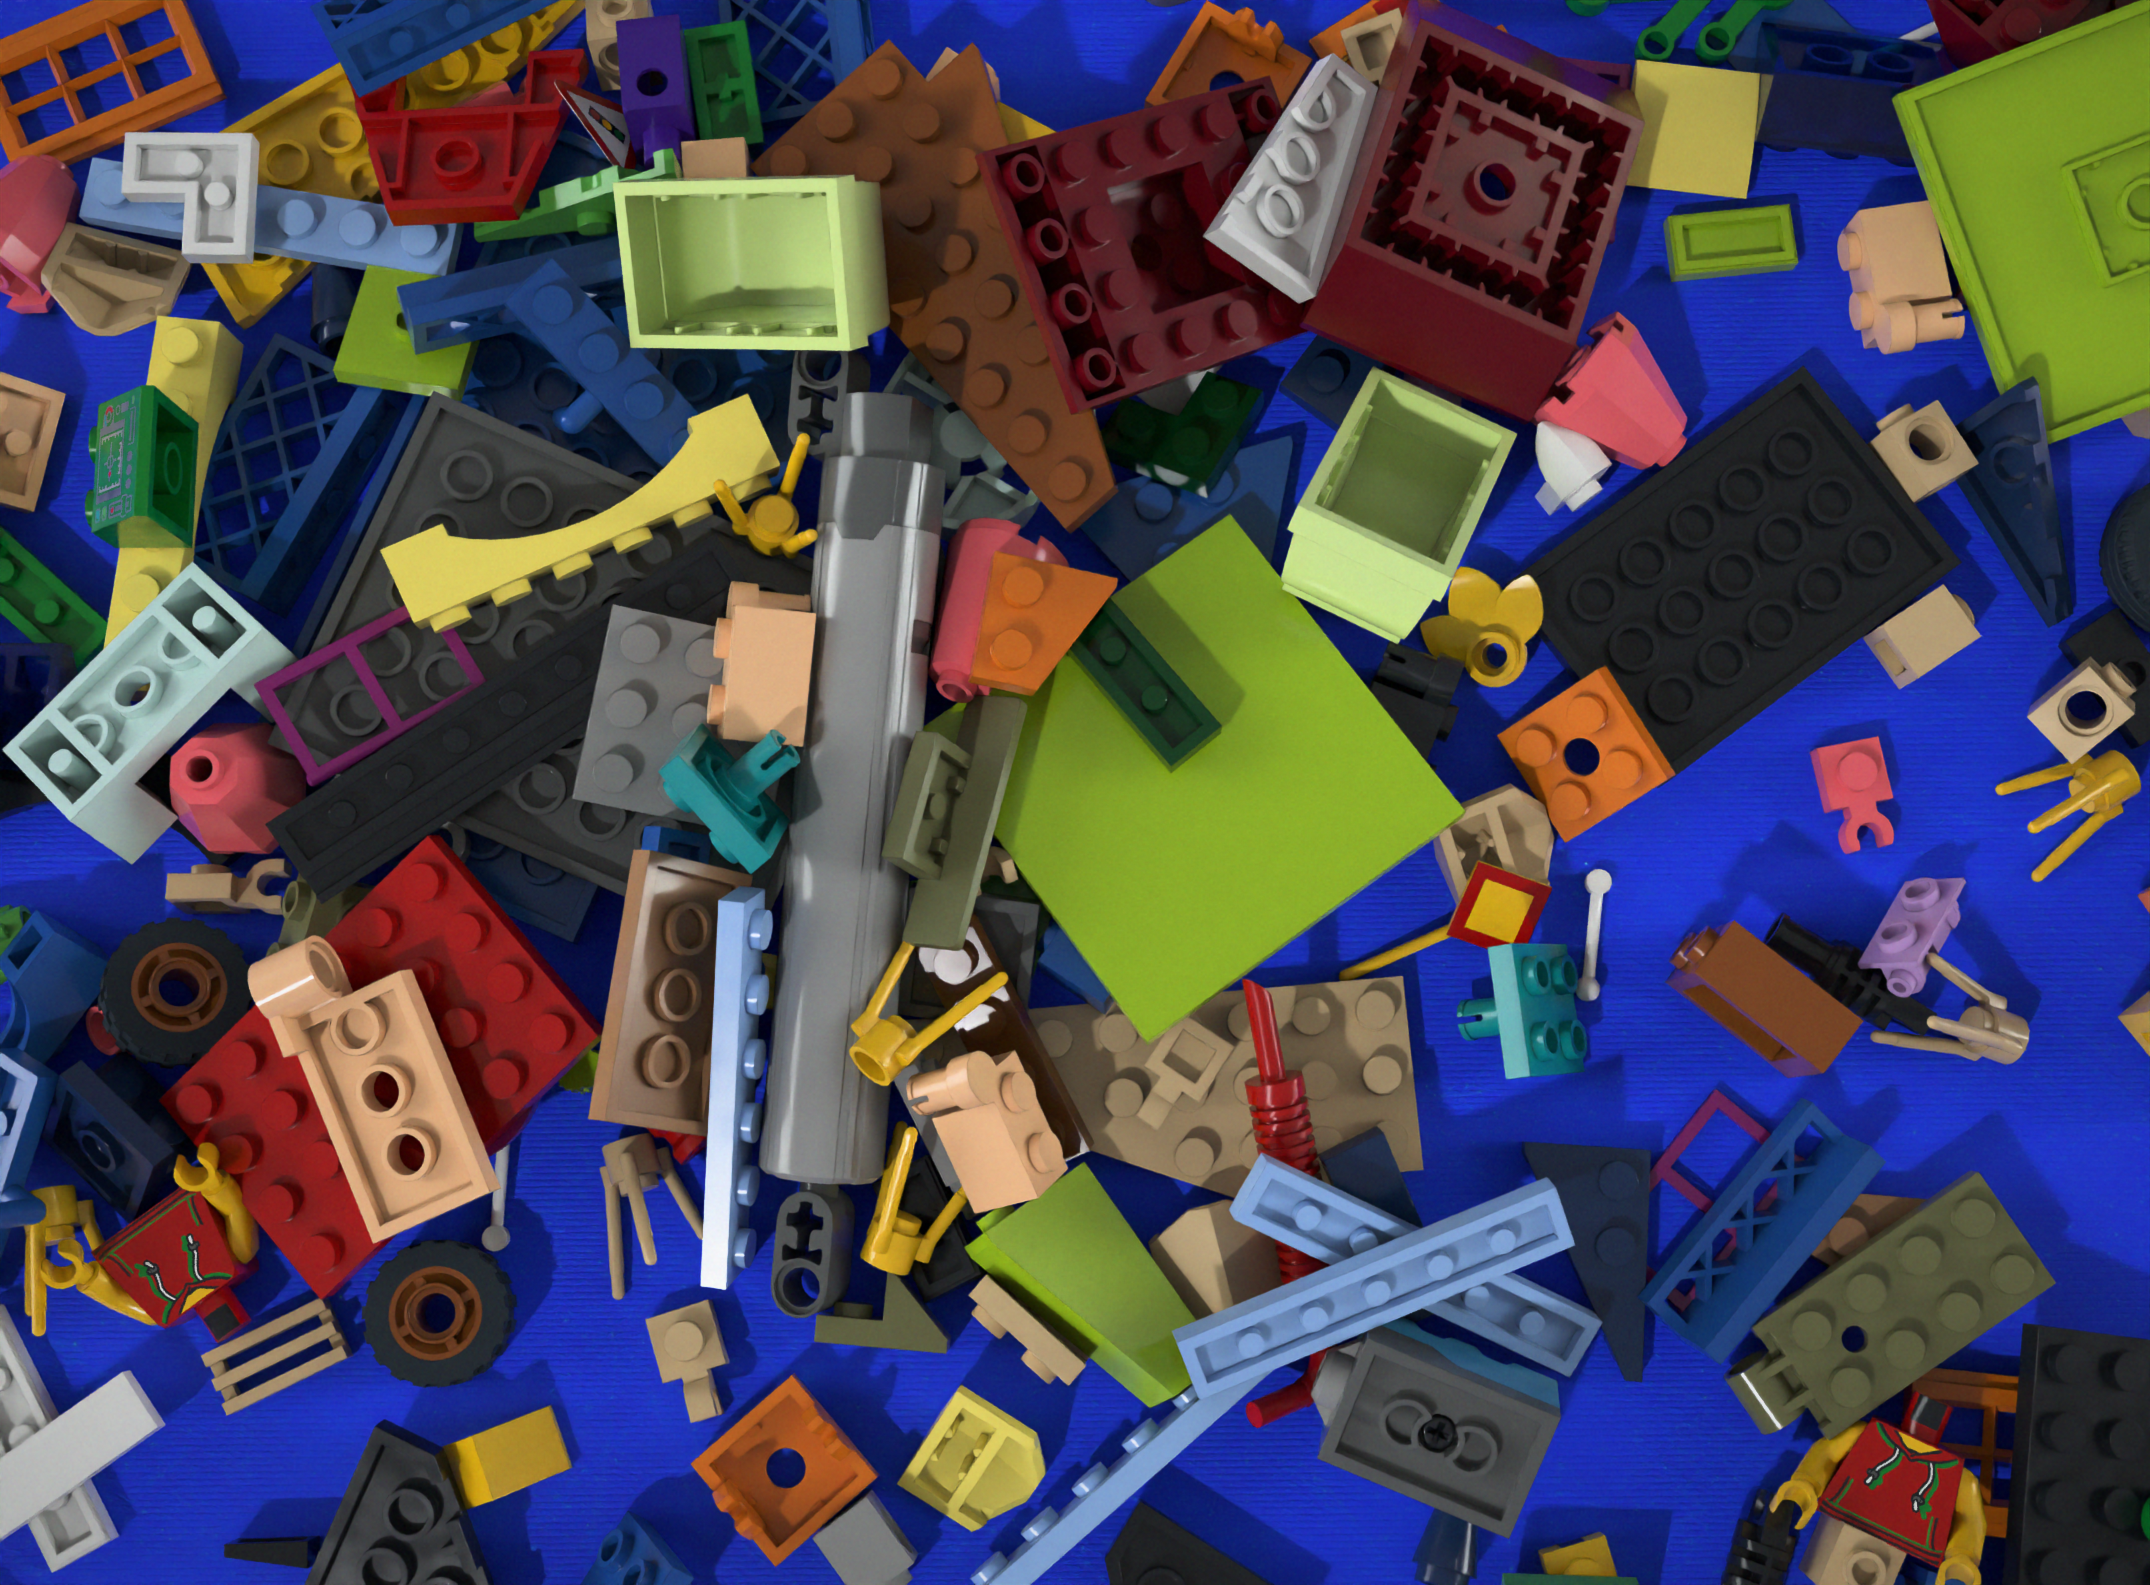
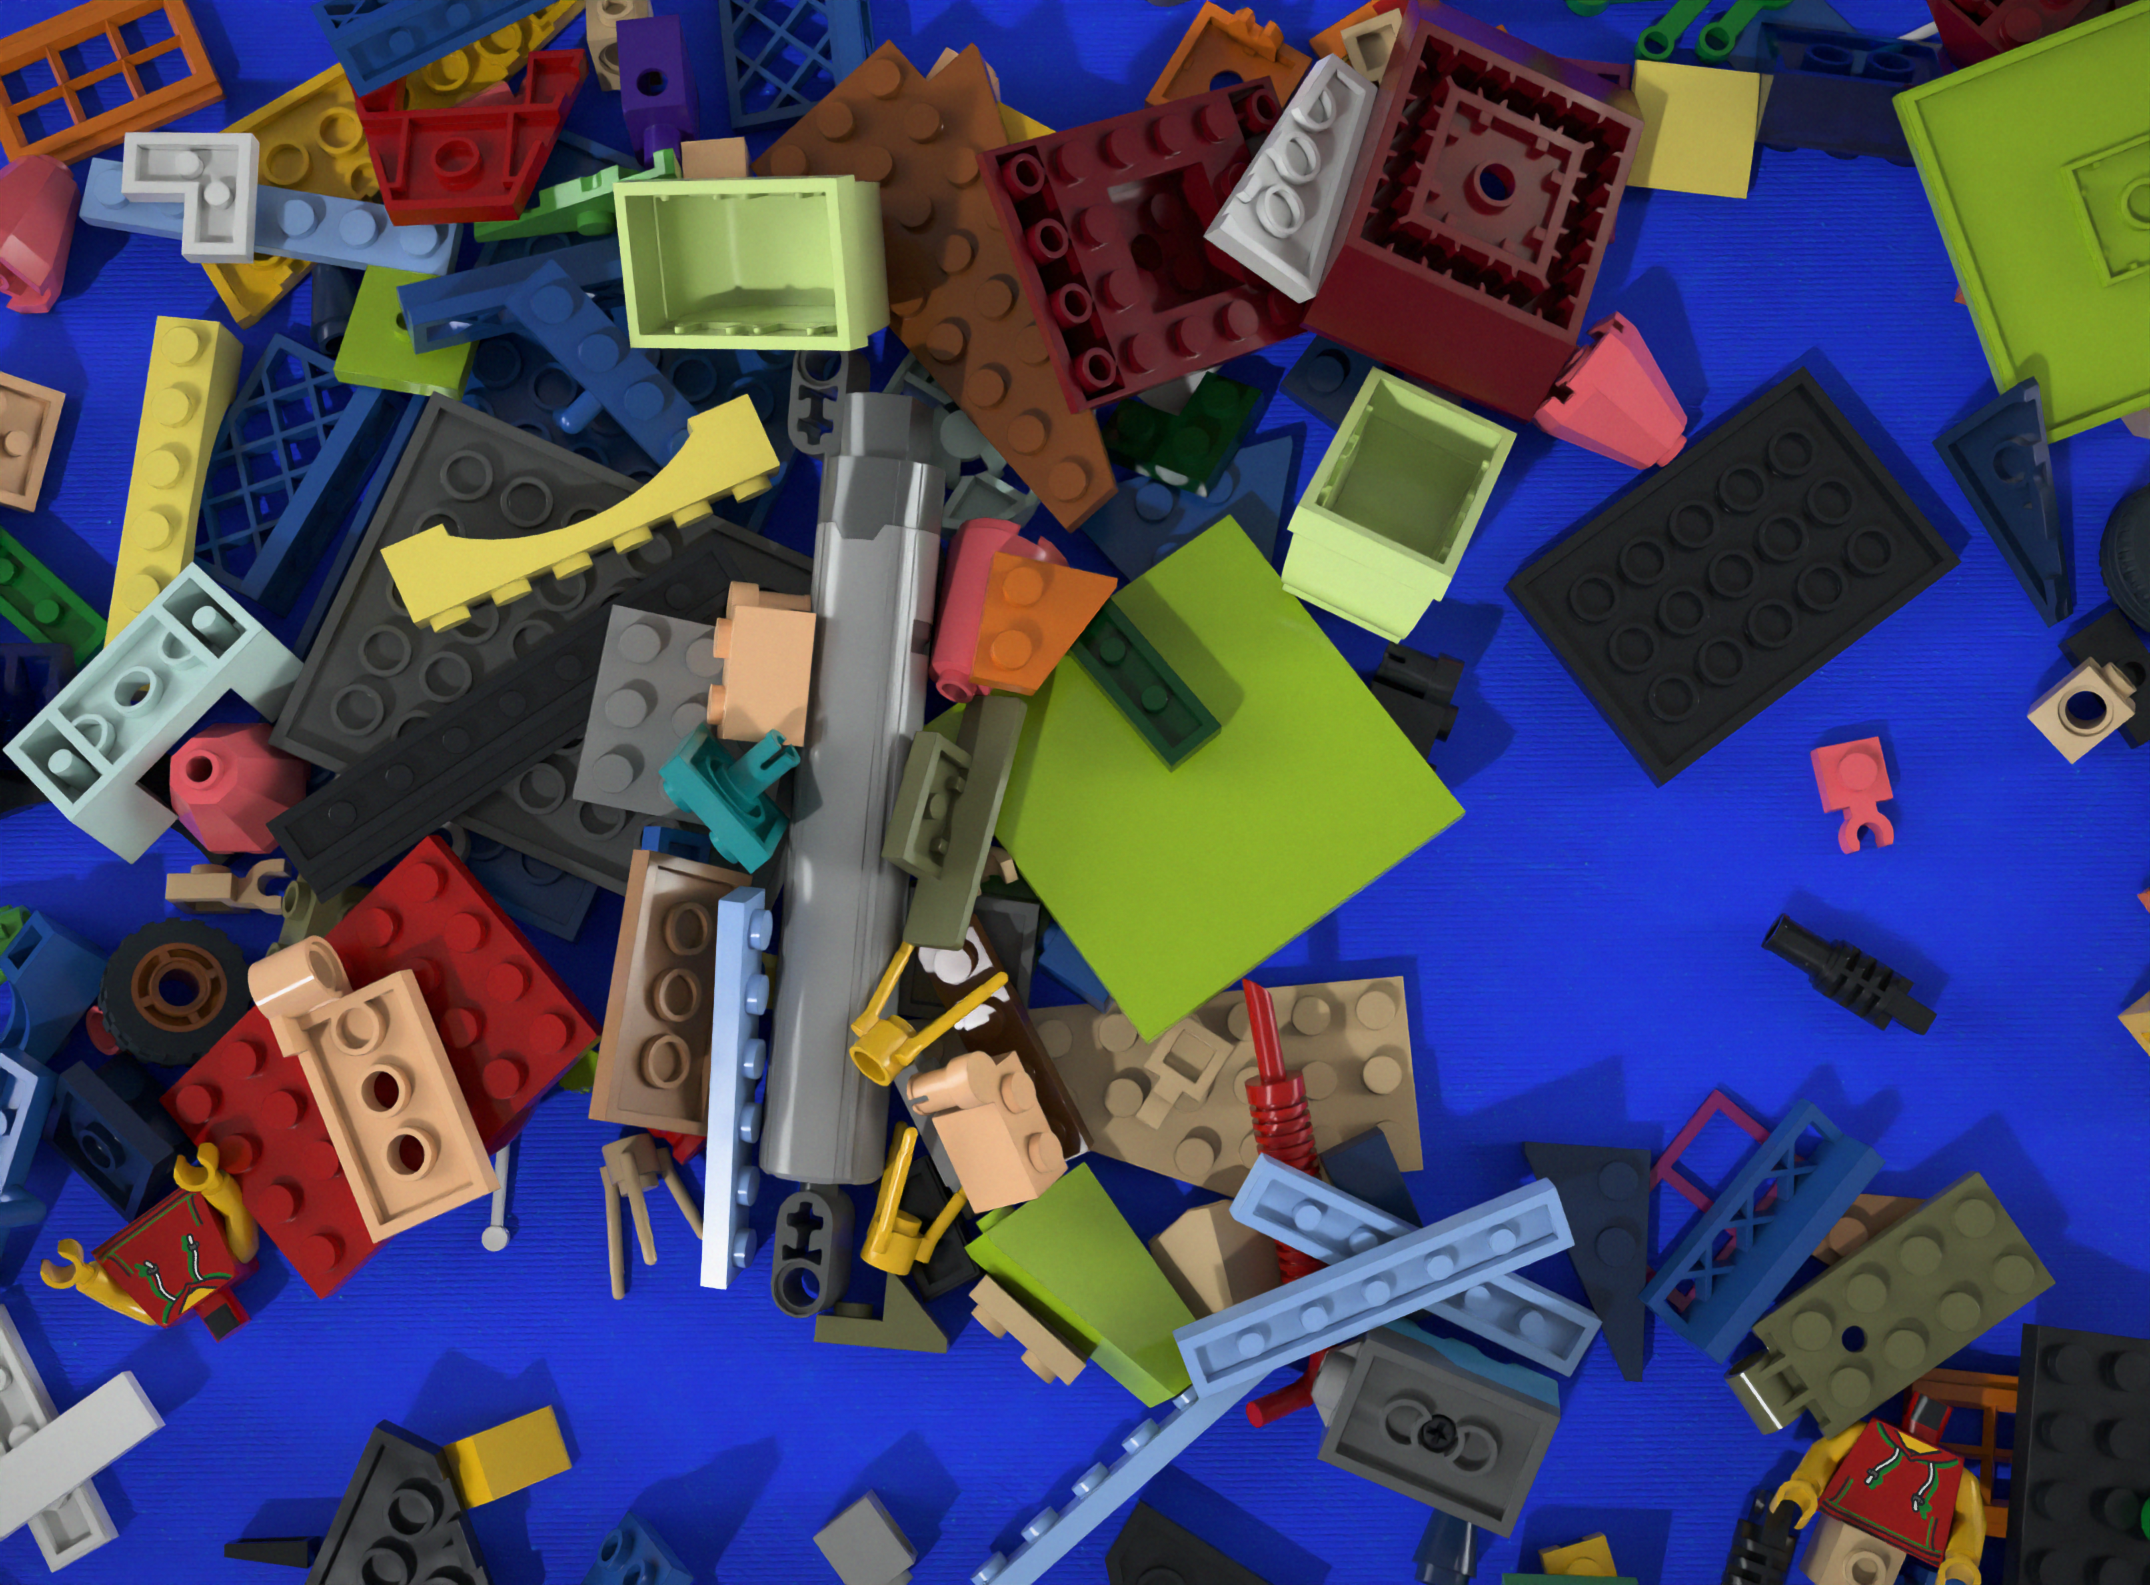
yellow plant [24,1185,105,1337] -> none
tan slope [41,222,194,336] -> none
green slope [85,385,199,548] -> none
tan tile [201,1297,353,1416] -> none
magenta window [253,605,487,786] -> none
black wheel [362,1240,517,1388] -> none
sticker [555,79,637,170] -> none
tan plate [645,1299,730,1423] -> none
green hinge [684,20,765,161] -> none
orange piece [691,1373,879,1567] -> none
yellow plant [713,433,818,559] -> none
light yellow slope [897,1385,1047,1532] -> none
piece [1339,860,1553,981] -> none
yellow plate [1420,566,1544,687] -> none
tan slope [1433,783,1554,906] -> none
teal plate [1457,943,1587,1079] -> none
orange piece [1497,666,1676,843] -> none
white plate [1535,420,1612,516] -> none
white hinge [1575,869,1612,1002] -> none
lime tile [1663,204,1798,282] -> none
dark orange window [1665,920,1863,1078] -> none
light nougat hinge [1837,200,1965,355] -> none
lavender hinge [1858,877,1966,998] -> none
tan brick [1863,584,1981,689] -> none
tan brick [1867,400,1979,504] -> none
tan plant [1870,952,2030,1065] -> none
yellow plant [1995,750,2141,882] -> none

